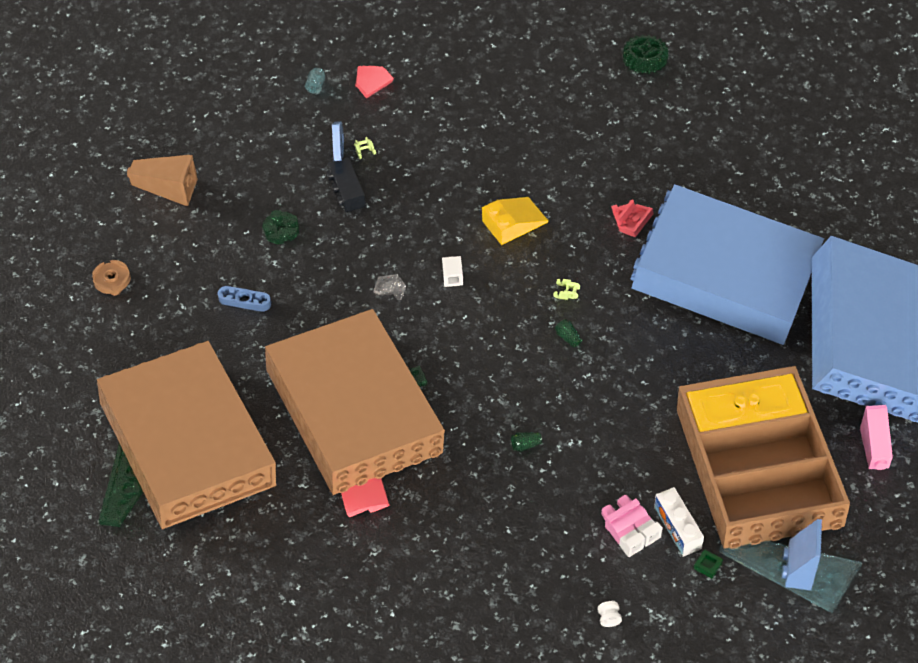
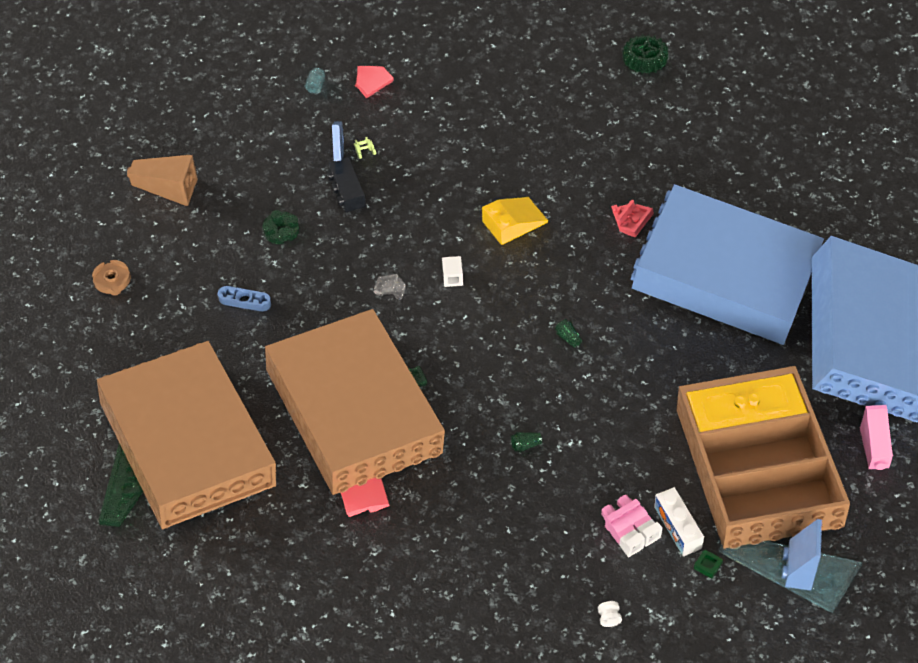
yellowish green piece [554,279,580,300] -> none

